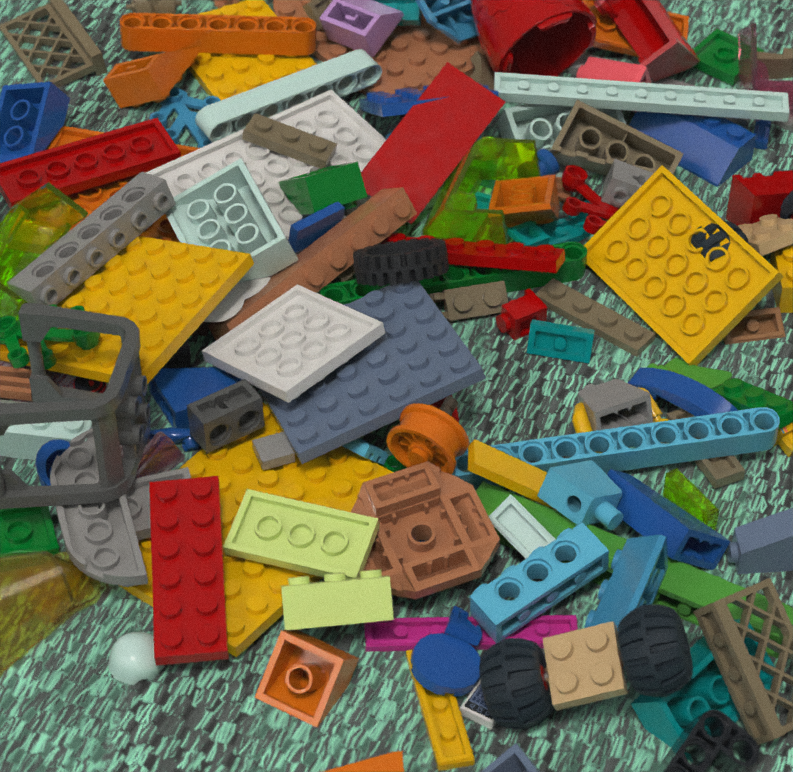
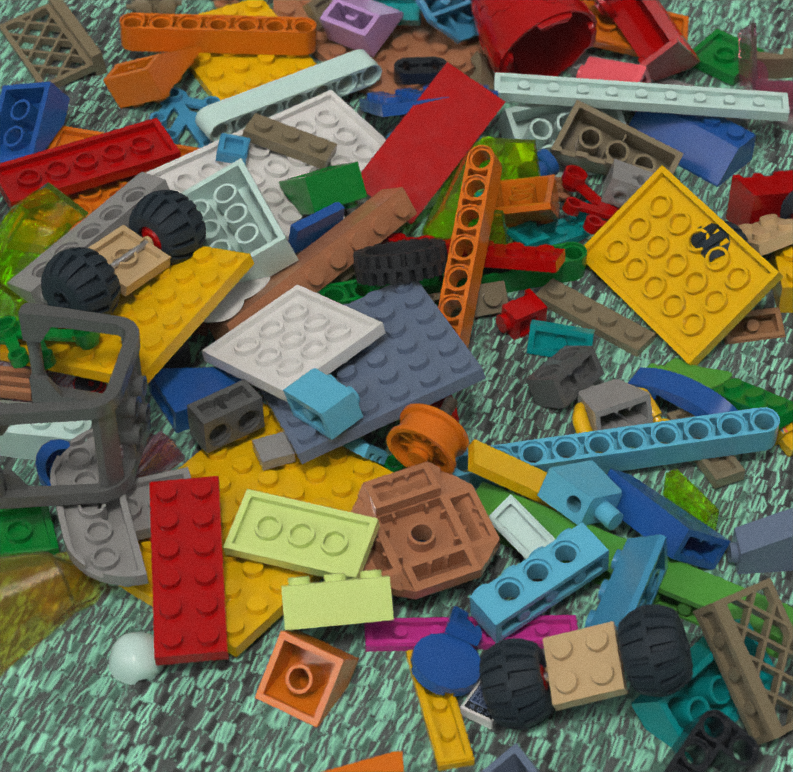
blue arm [149,427,200,452] -> none
blue piece [754,119,771,149] -> none
none -> black plate [41,190,206,315]
none -> dark azure tile [215,133,251,165]
none -> medium azure brick [283,368,363,440]
none -> black beam [393,57,447,85]
none -> orange beam [438,145,502,348]
none -> dark grey brick [525,345,604,408]

